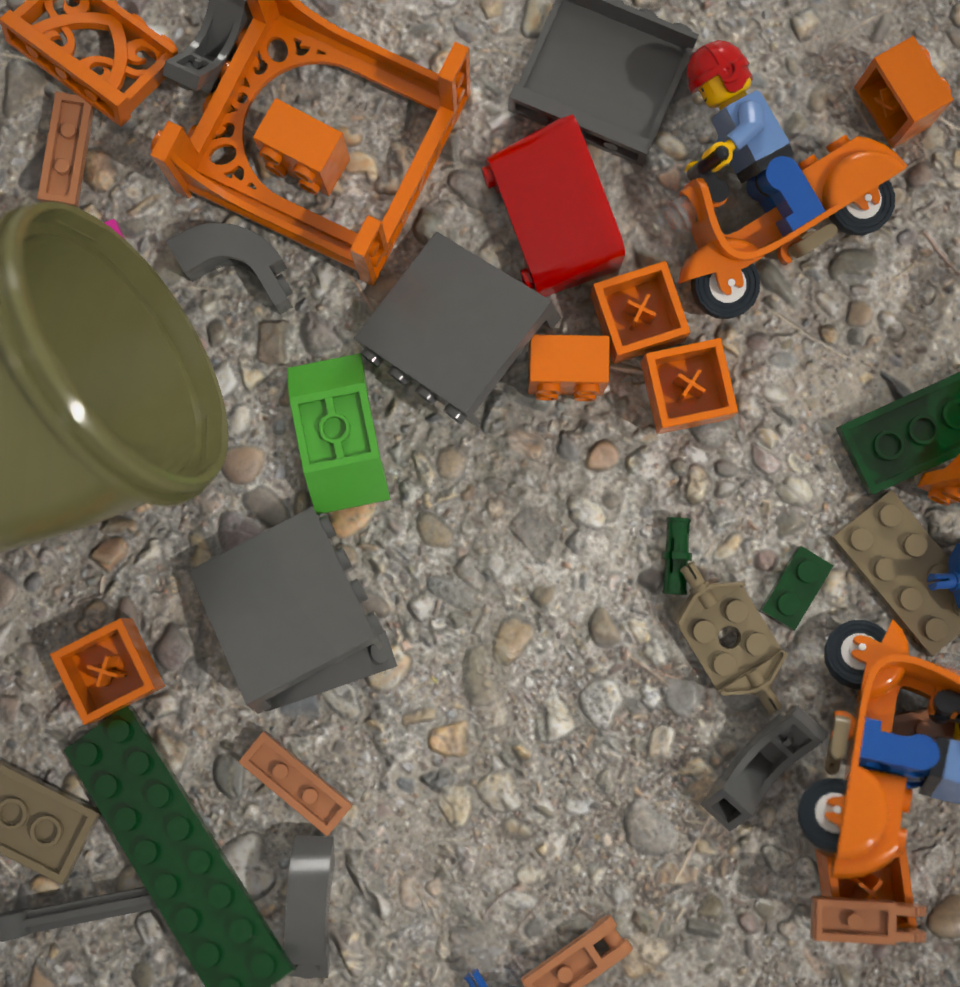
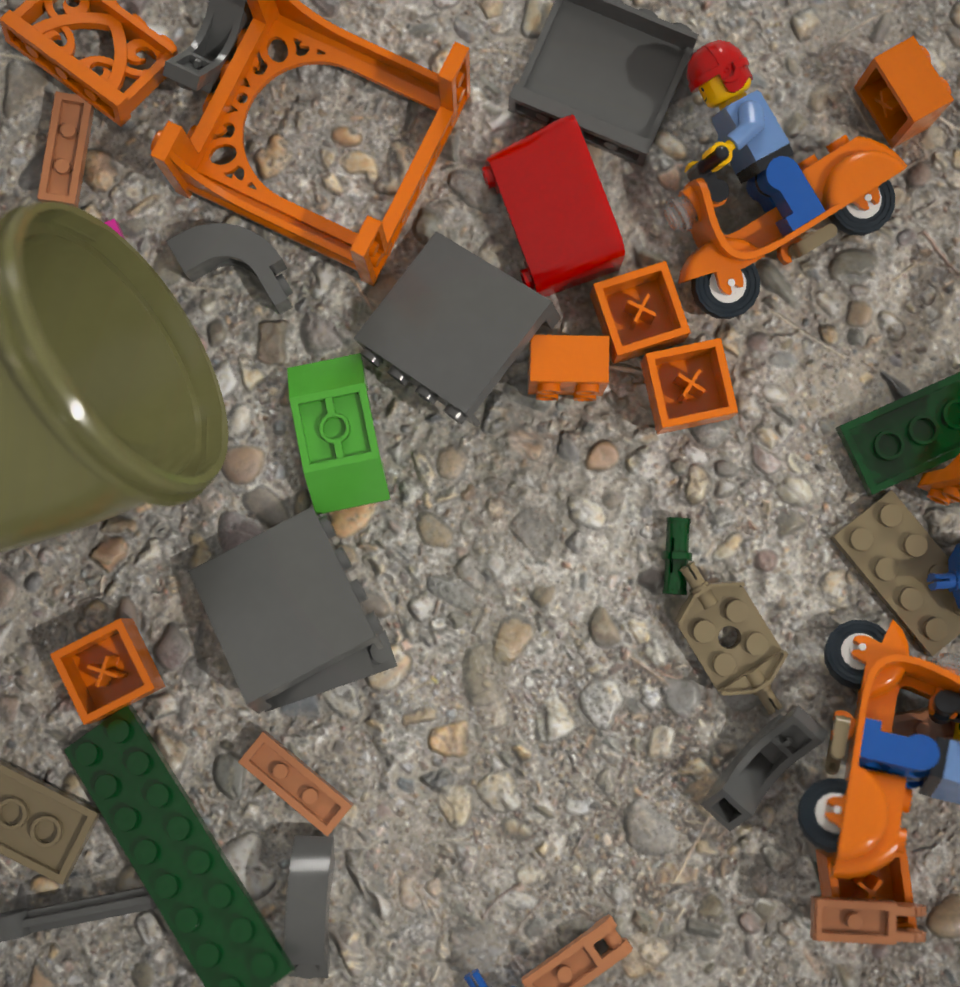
orange brick [253,98,350,197] -> none
dark green plate [759,546,834,631] -> none

